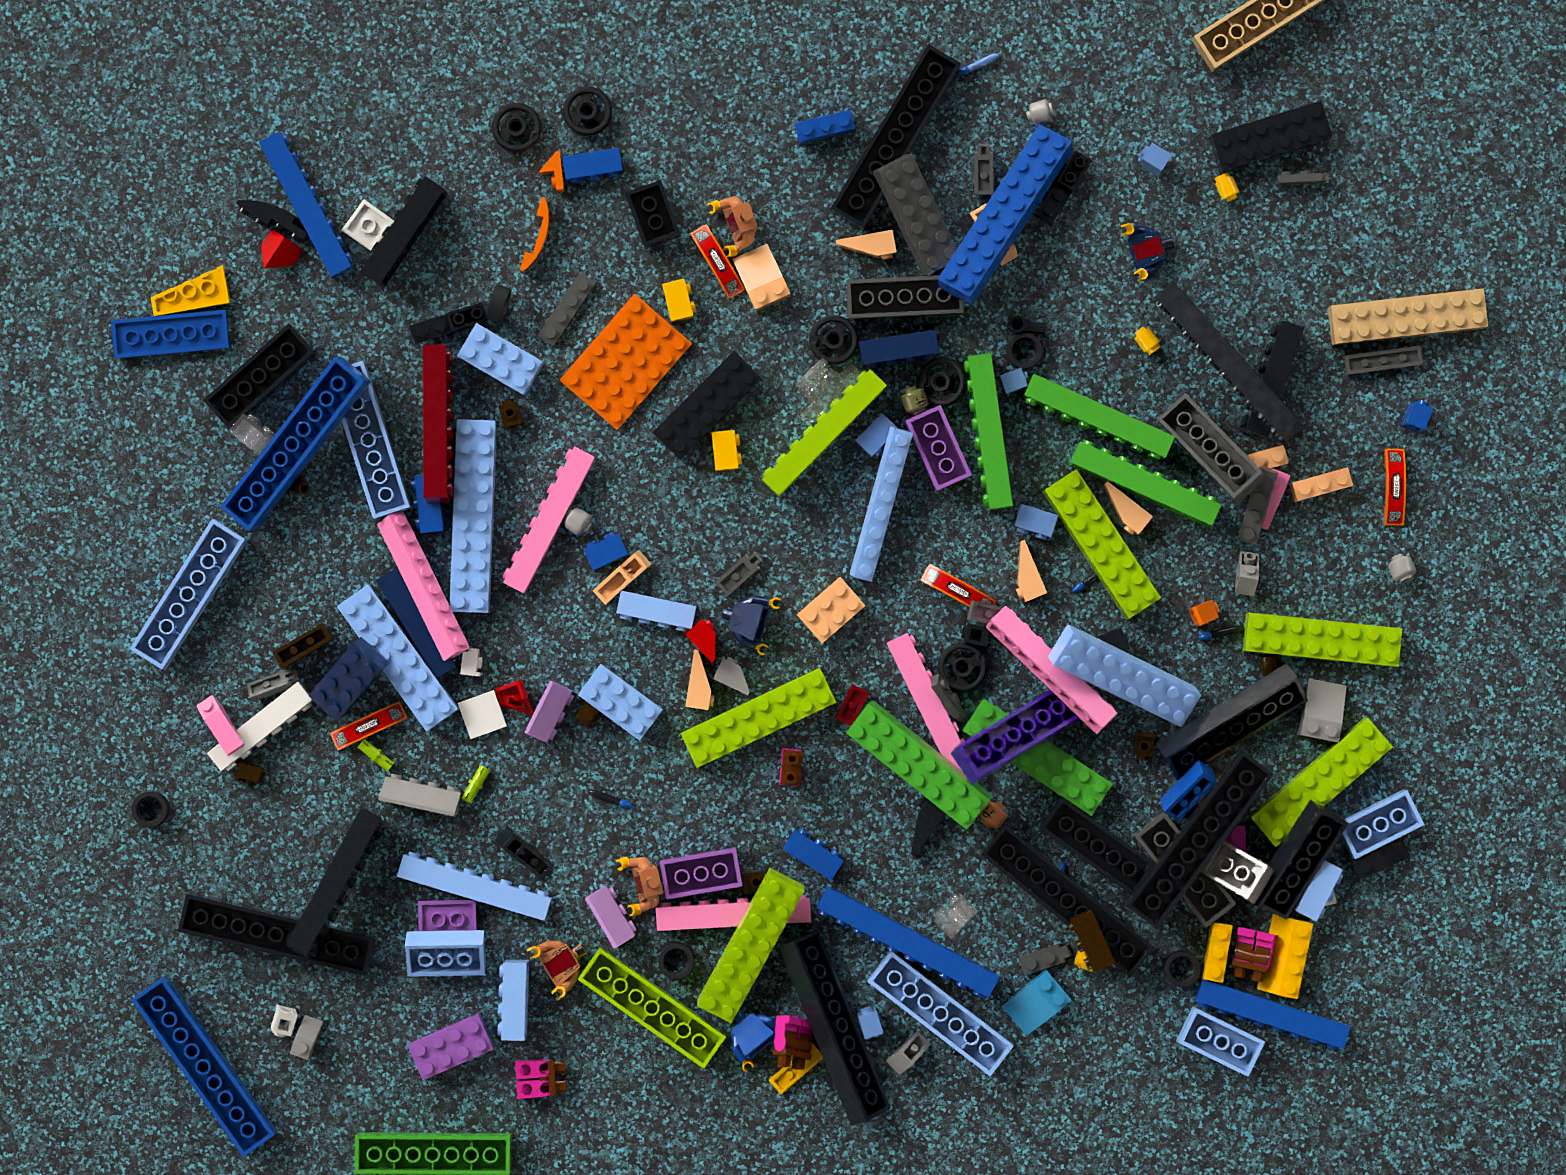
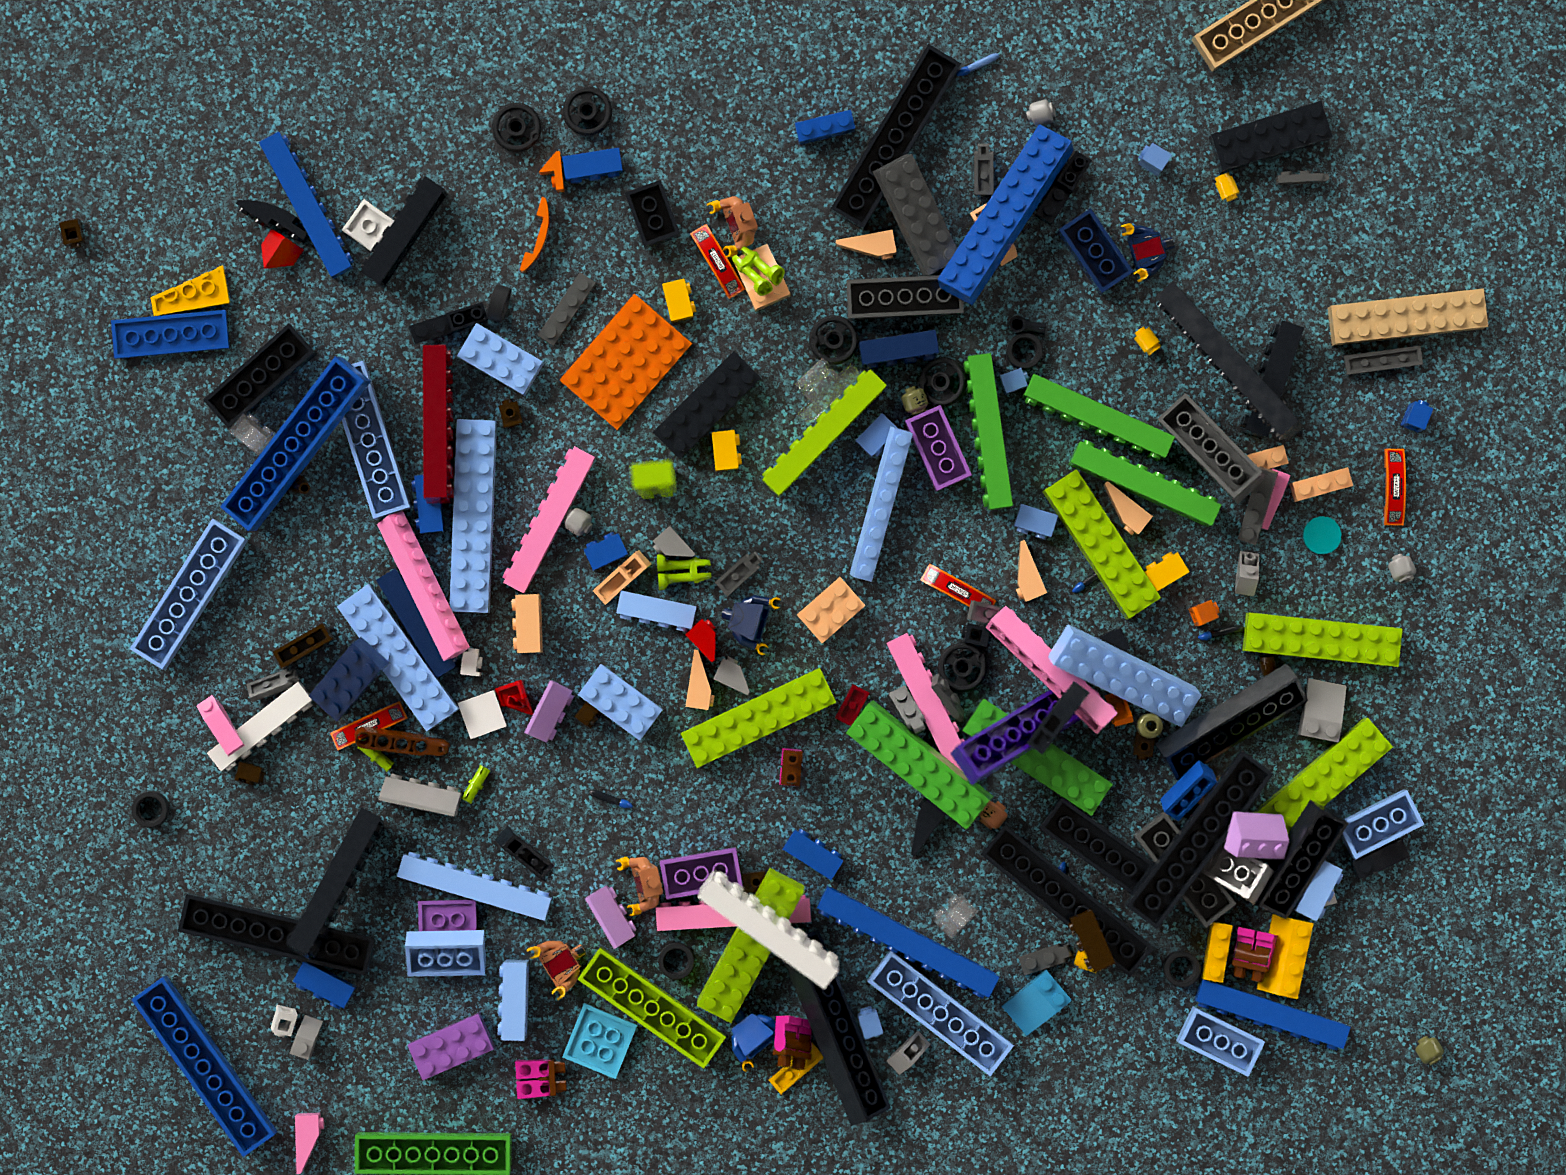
none -> dark brown brick [59,218,86,249]
none -> blue brick [293,961,357,1009]
none -> bright pink slope [295,1113,324,1174]
none -> reddish brown piece [354,727,450,756]
none -> light nougat brick [512,594,543,653]
none -> medium azure plate [562,1003,637,1079]
none -> lime brick [631,461,677,499]
none -> light grey slope [653,526,696,557]
none -> lime piece [657,554,711,591]
none -> white brick [698,870,839,989]
none -> lime piece [732,247,785,296]
none -> hinge [888,685,926,734]
none -> black slope [1027,681,1089,755]
none -> dark blue brick [1057,208,1134,295]
none -> orange slope [1105,694,1134,727]
none -> olive head [1136,713,1163,738]
none -> yellow brick [1145,551,1189,591]
none -> lavender slope [1224,812,1289,859]
none -> teal tile [1302,516,1342,555]
none -> olive head [1415,1036,1444,1066]

